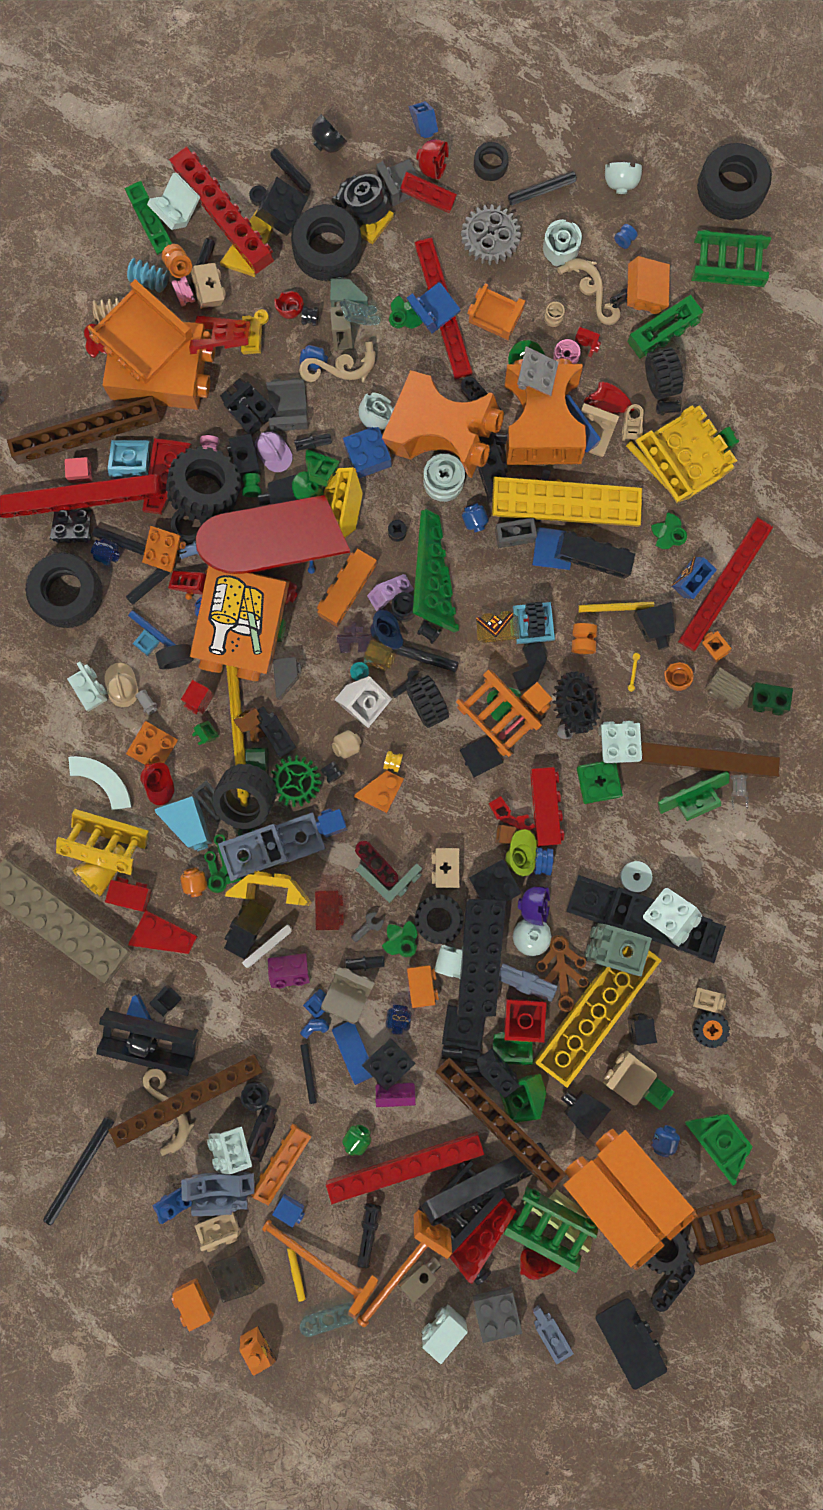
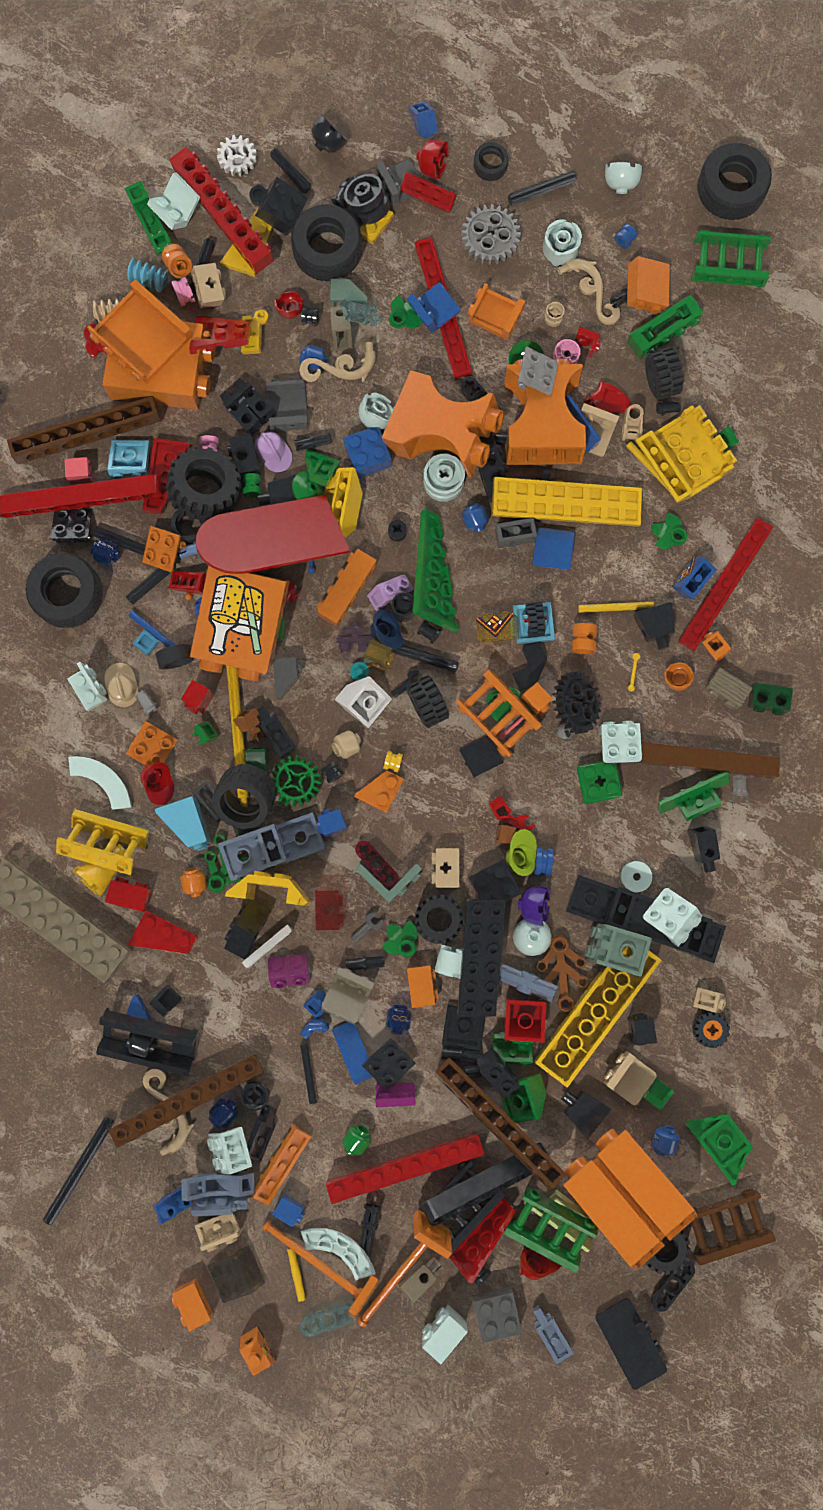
red brick [530,767,564,847] -> none
black brick [554,531,636,579] -> none
none -> clear blue head [208,1098,238,1129]
none -> white gear [217,135,257,177]
none -> light aqua tile [301,1228,376,1281]
none -> black torso [687,826,720,873]

